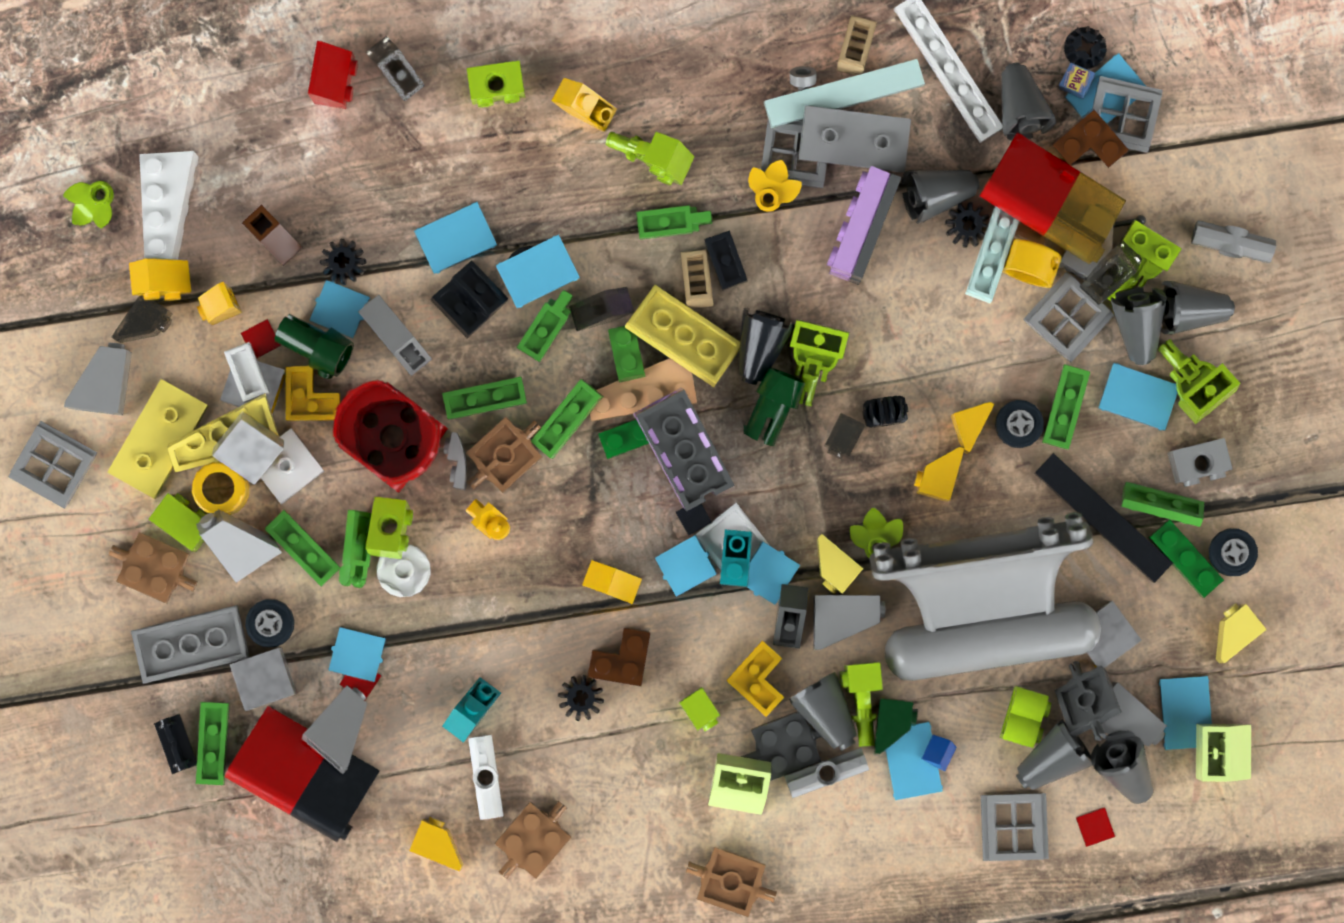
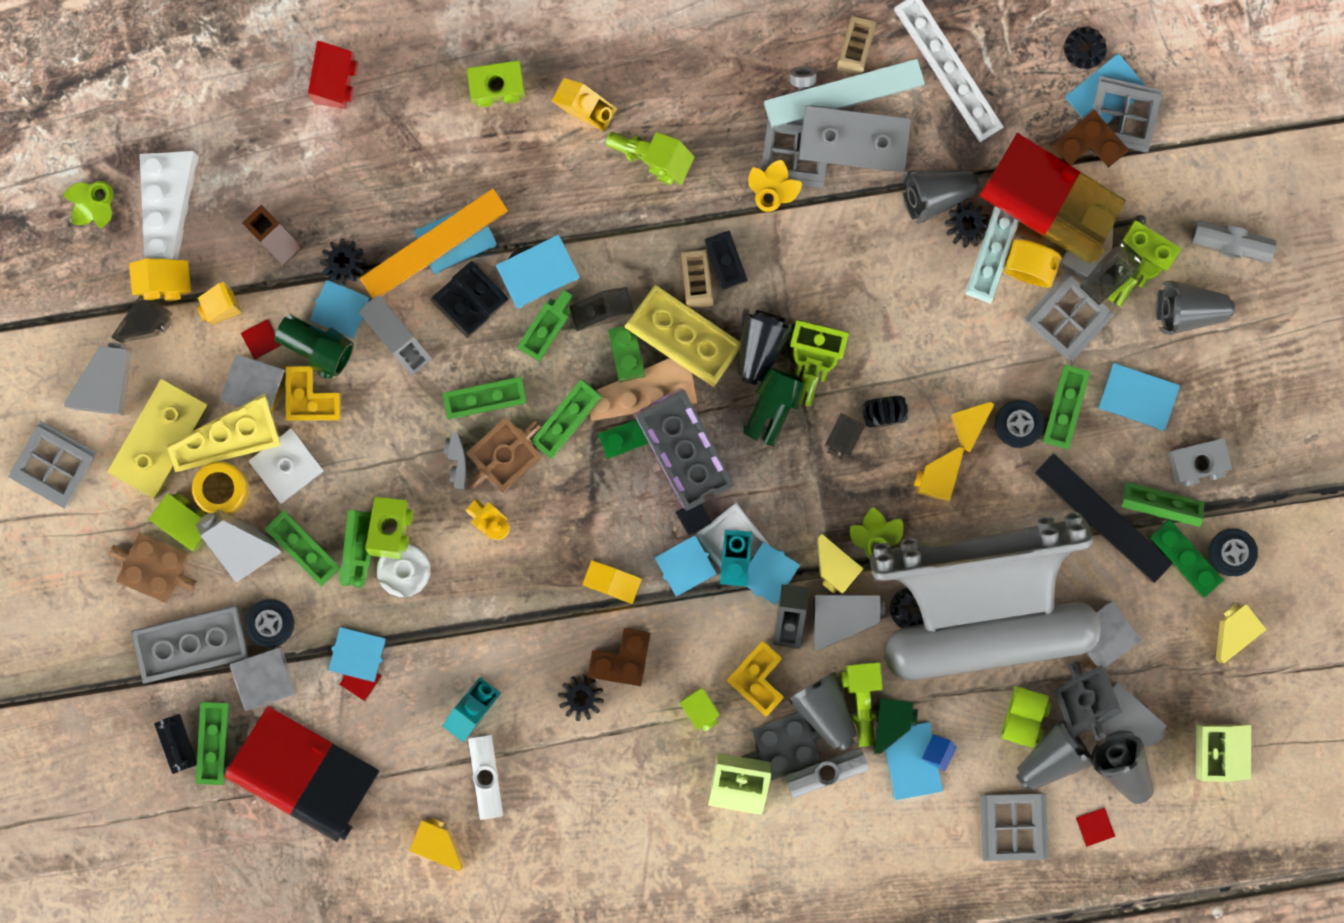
flat silver piece [212,411,284,485] -> none
white tile [224,342,270,403] -> none
light grey slope [302,686,367,774] -> none
red piece [333,380,448,493] -> none
clear smoke slope [366,36,425,102] -> none
medium nougat plate [495,801,571,879] -> none
bright green hinge [636,205,712,240] -> none
medium nougat plate [686,847,777,917] -> none
lavender piece [827,166,901,285] -> none
dark grey cone [1001,63,1056,140] -> none
tile [1059,63,1095,99] -> none
dark grey cone [1111,287,1166,365] -> none
lime brick [1158,339,1240,424] -> none
medium azure piece [1159,676,1212,750] -> none
none -> light orange tile [359,189,508,299]
none -> black gear [890,588,924,628]

